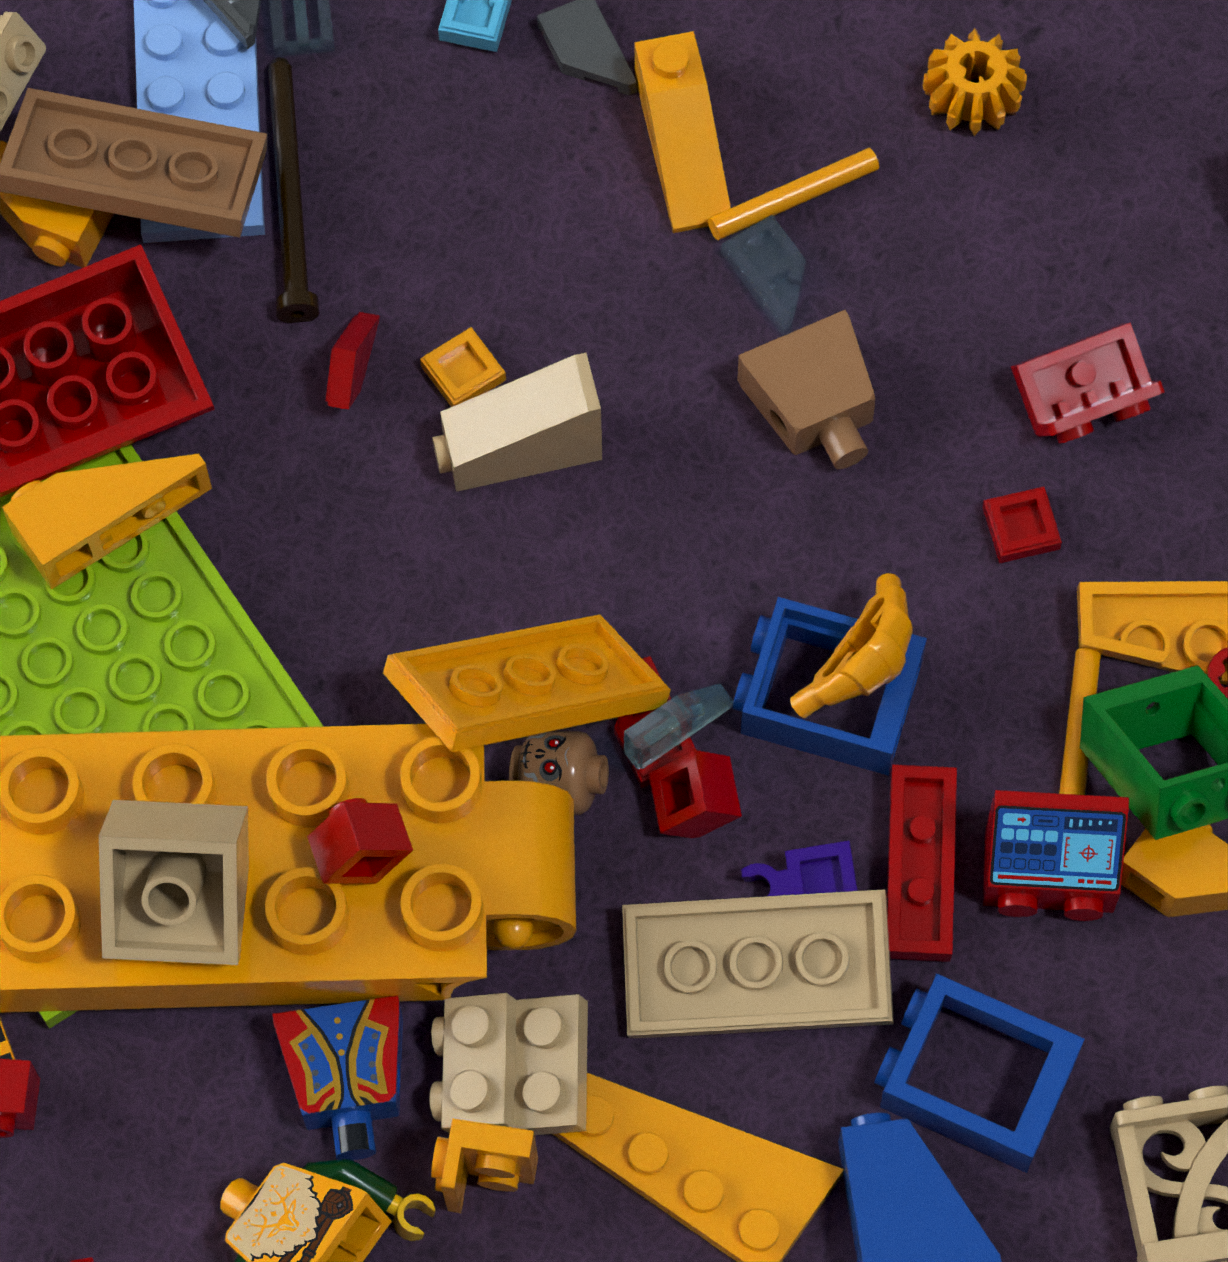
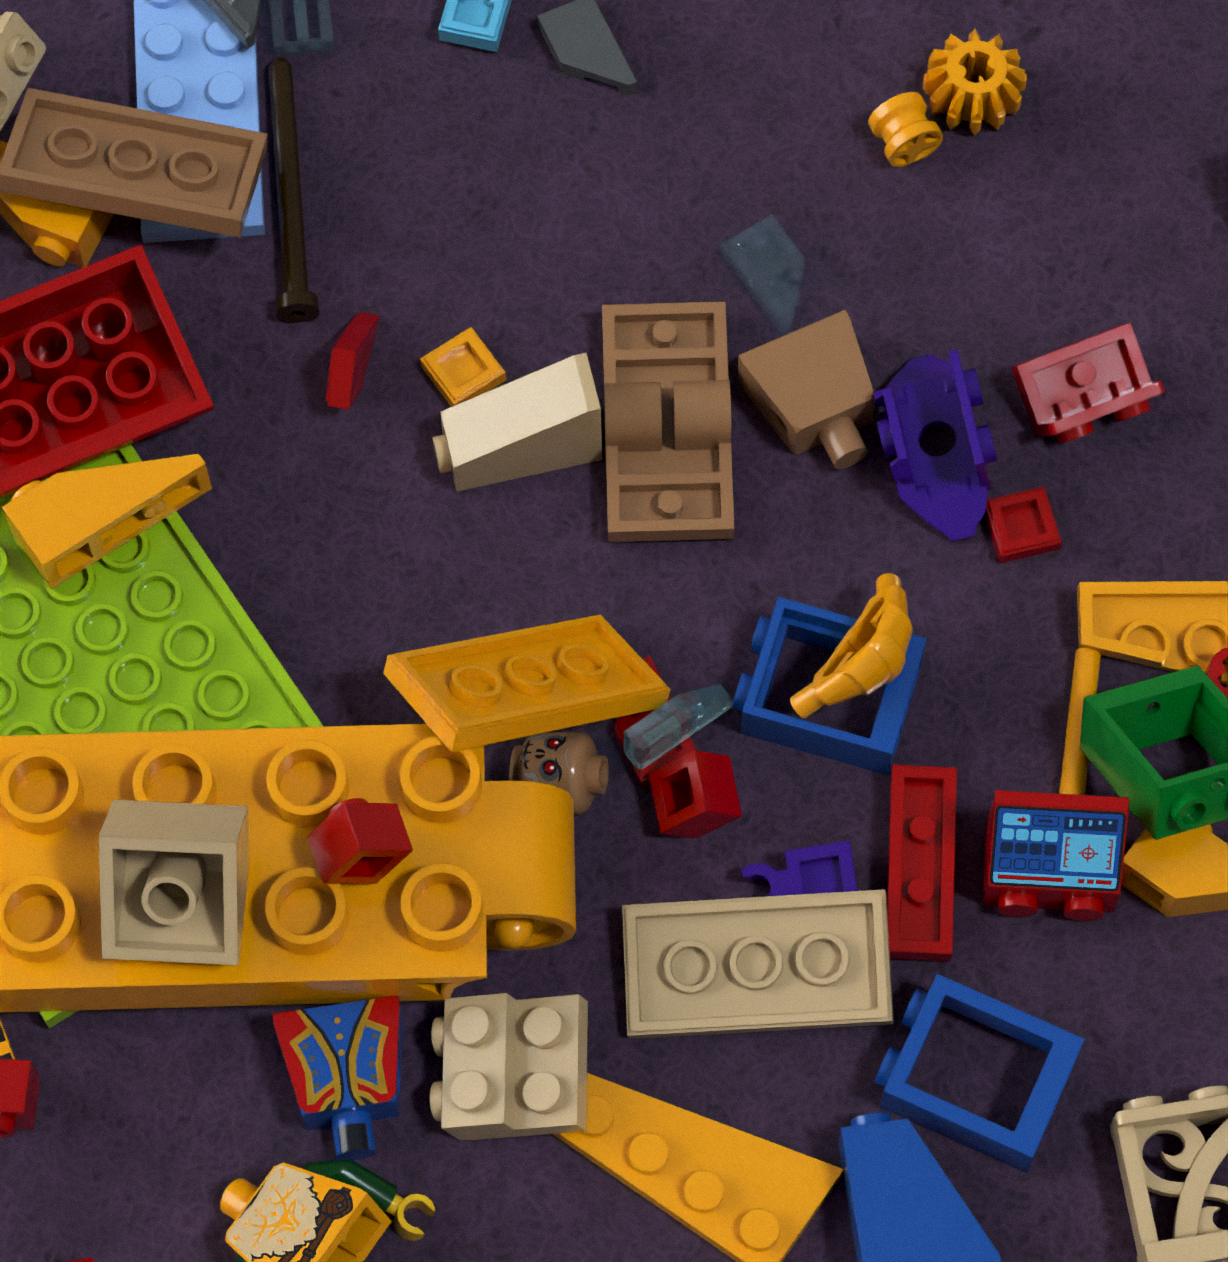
light orange bracket [431,1118,538,1213] -> none
light orange slope [634,31,731,233] -> none
light orange bar [708,148,879,240] -> none
none -> medium nougat plate [602,302,734,542]
none -> light orange wheel [868,92,943,167]
none -> dark purple piece [874,349,997,541]

